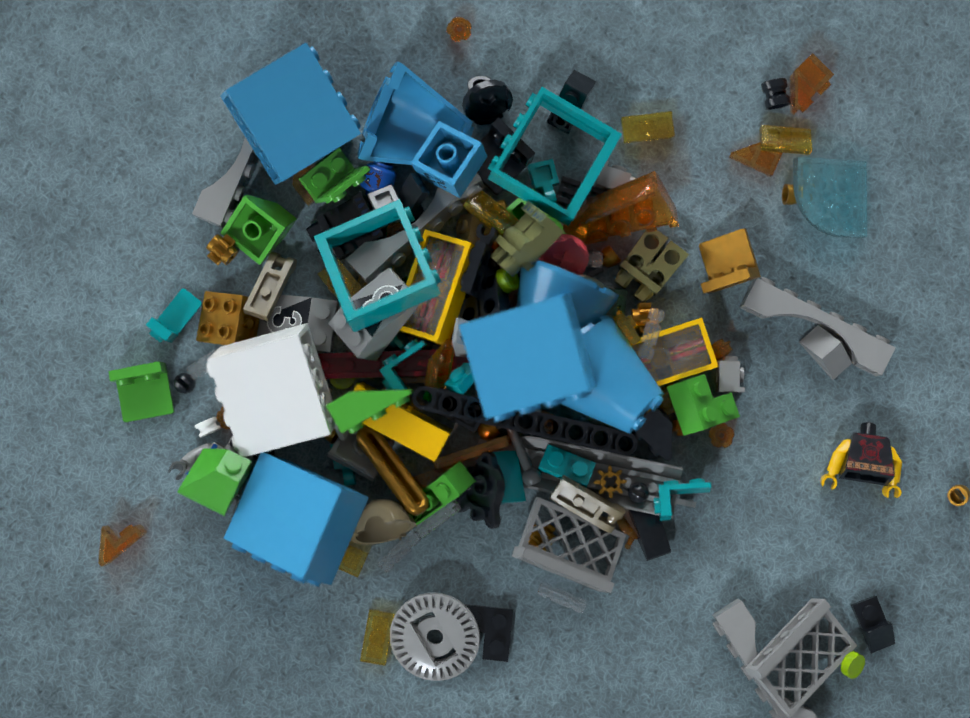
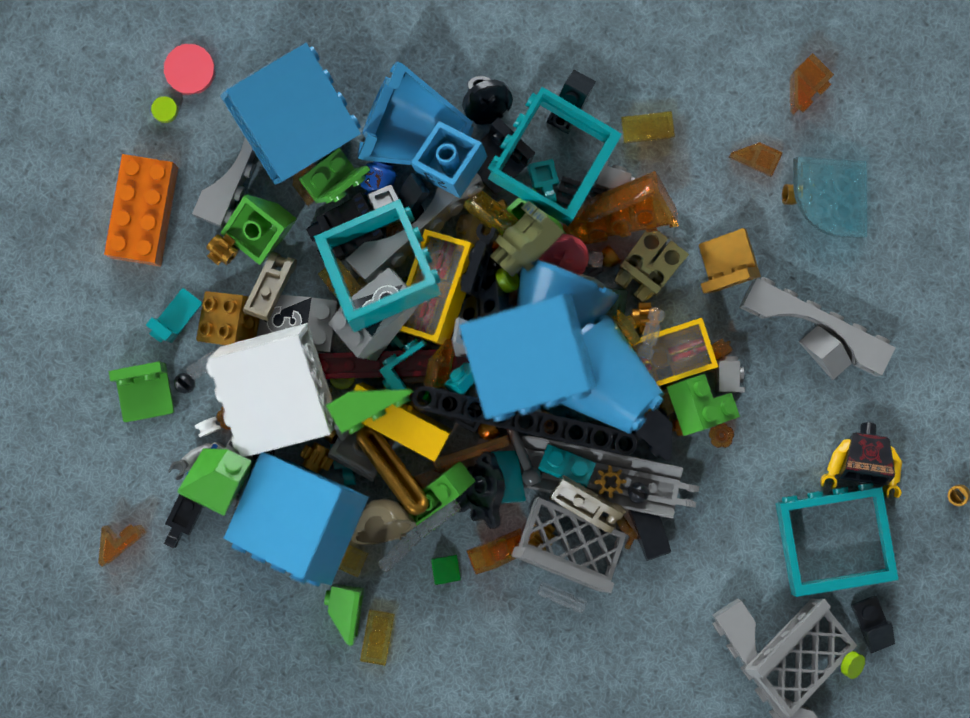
light grey piece [390,593,480,681] -> none
clear orange plate [447,17,472,42] -> none
black plate [465,604,513,662] -> none
teal bracket [654,479,712,521] -> none
clear yellow plate [759,125,813,155] -> none
black wheel [761,78,791,110] -> none
none -> orange brick [104,154,178,267]
none -> lime tile [151,96,178,123]
none -> coral tile [164,44,215,95]
none -> black plate [164,494,204,548]
none -> pearl gold gear [300,442,334,474]
none -> bright green slope [324,584,364,646]
none -> green slope [431,555,461,585]
none -> clear orange slope [466,528,523,574]
none -> teal window [775,483,899,597]

